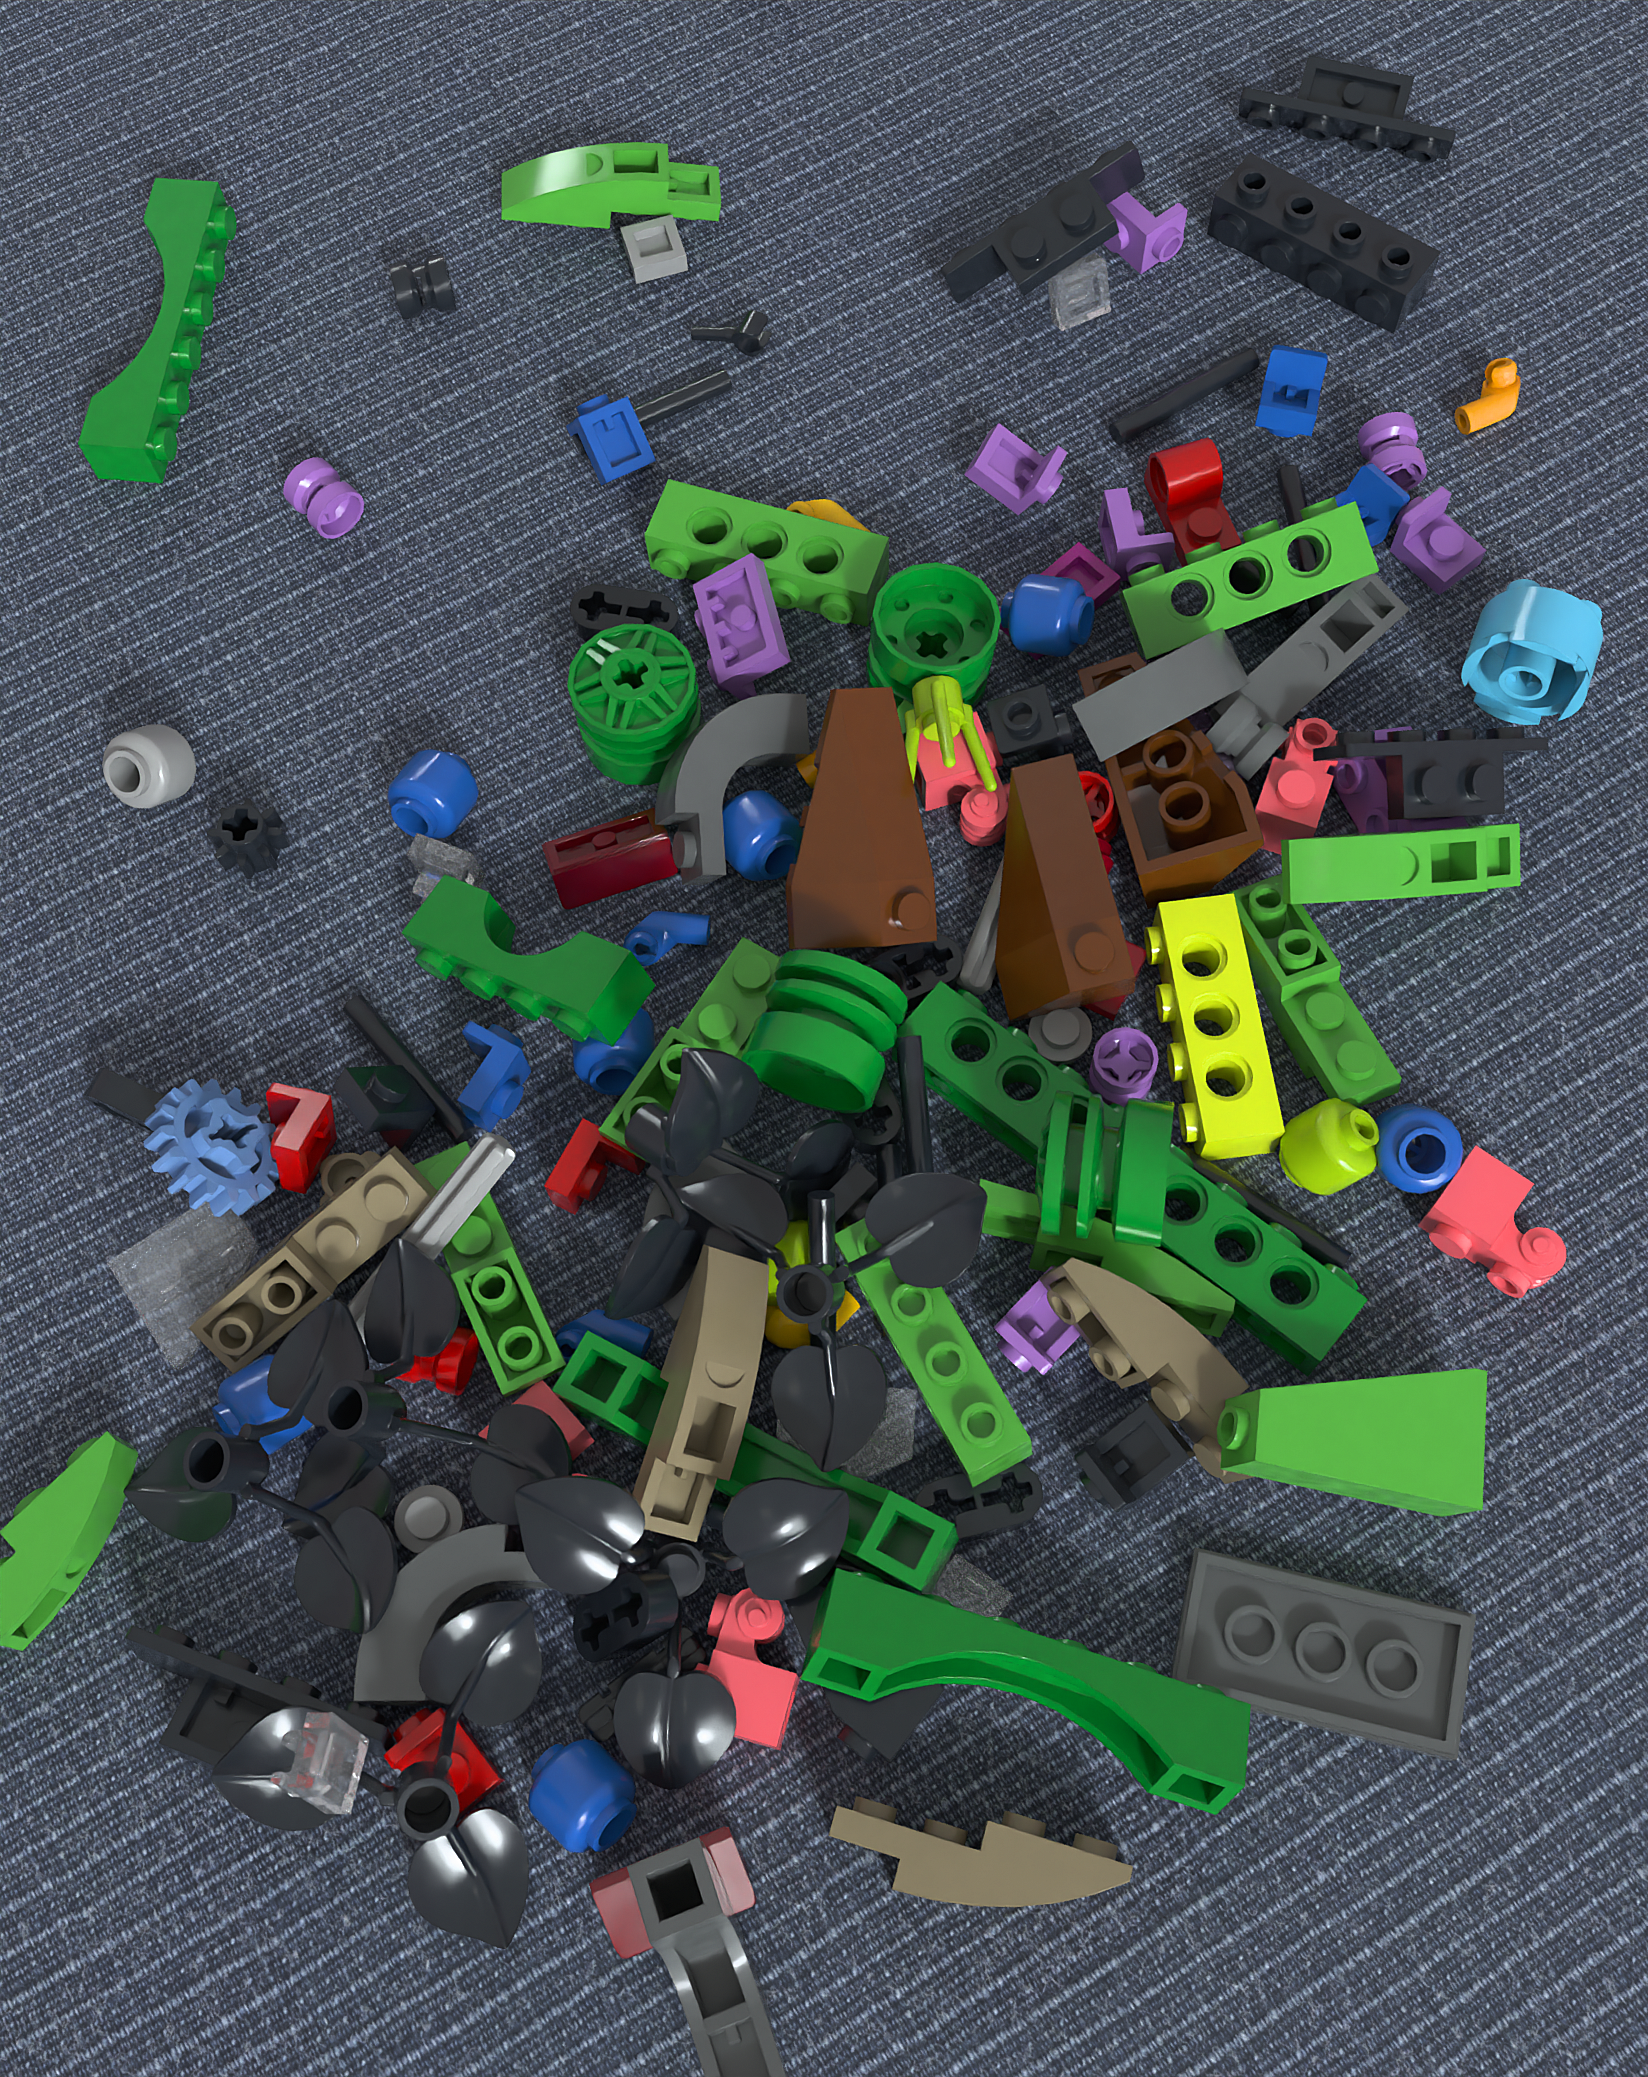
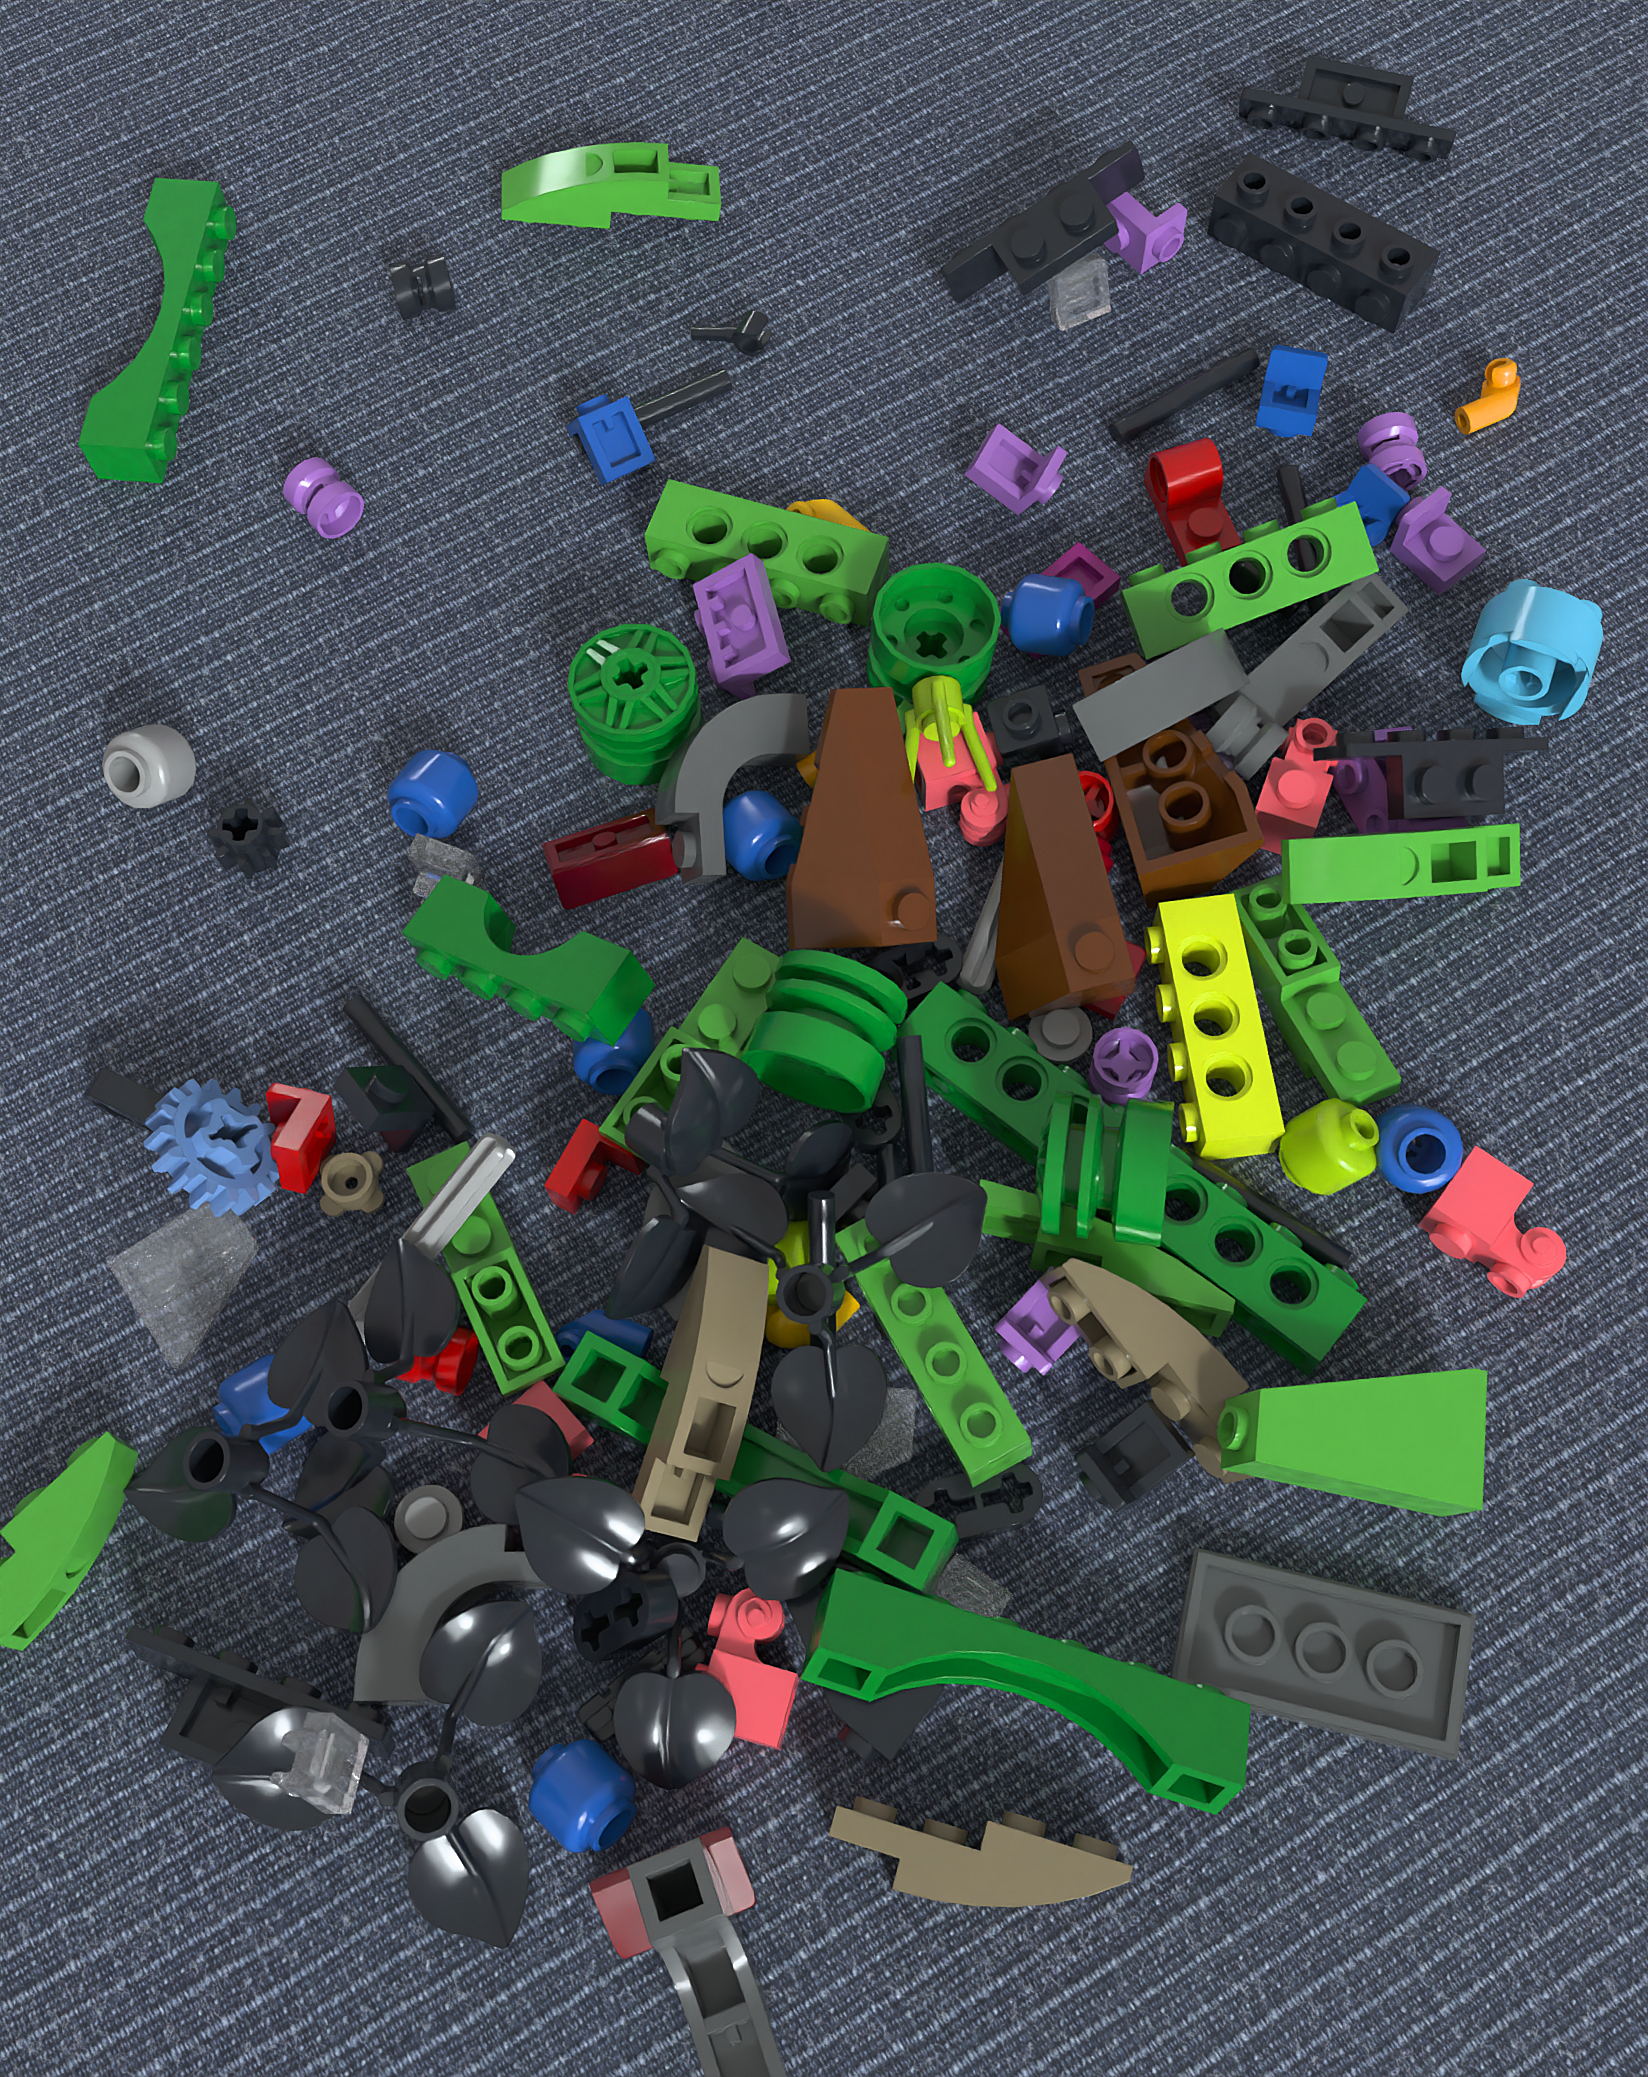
dark tan slope [189,1146,438,1374] -> none
red bracket [383,1707,505,1821] -> none
blue bracket [457,1021,531,1133] -> none
black beam [570,584,681,642] -> none
light grey plate [620,214,688,284] -> none
blue arm [623,911,711,966] -> none
medium lavender bracket [1098,487,1175,581] -> none

